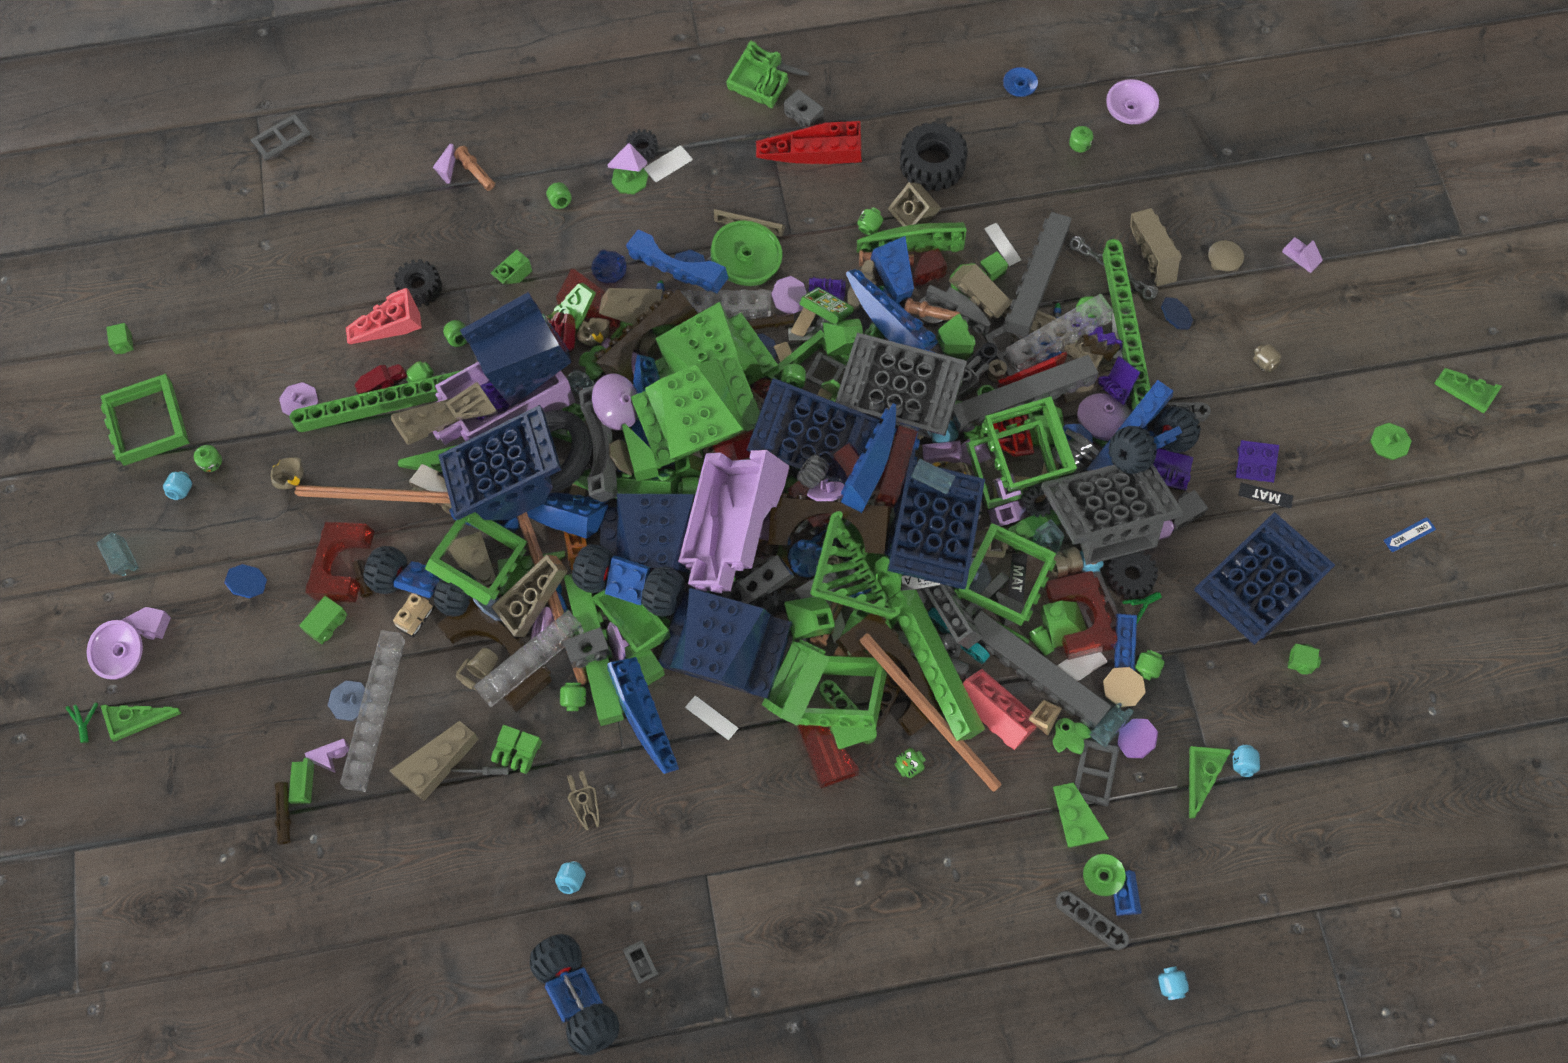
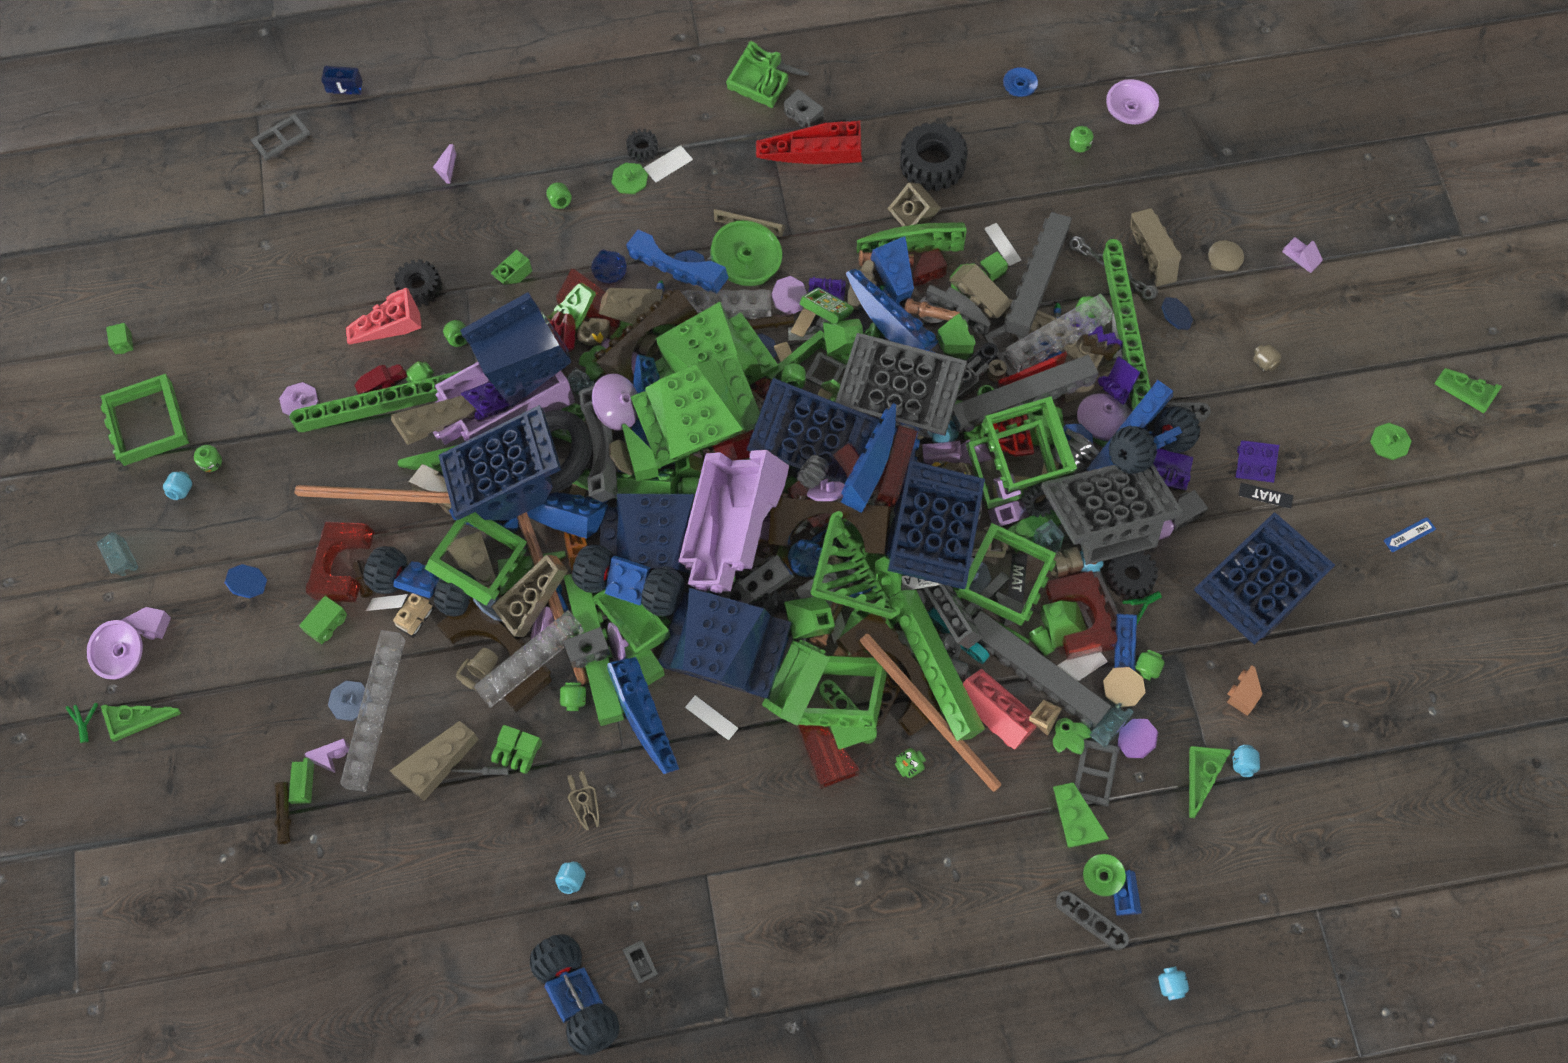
dark tan hair [270,457,304,490] -> none
dark tan wing [446,382,498,420] -> none
nougat pin [454,146,495,191] -> none
lavender slope [608,143,647,171] -> none
bright green head [857,208,883,235] -> none
clear light blue hinge [911,459,956,494] -> none
bright green brick [1288,644,1321,674] -> none
none -> clear blue brick [321,66,363,95]
none -> white sticker [366,594,408,611]
none -> nougat slope [1227,665,1262,716]

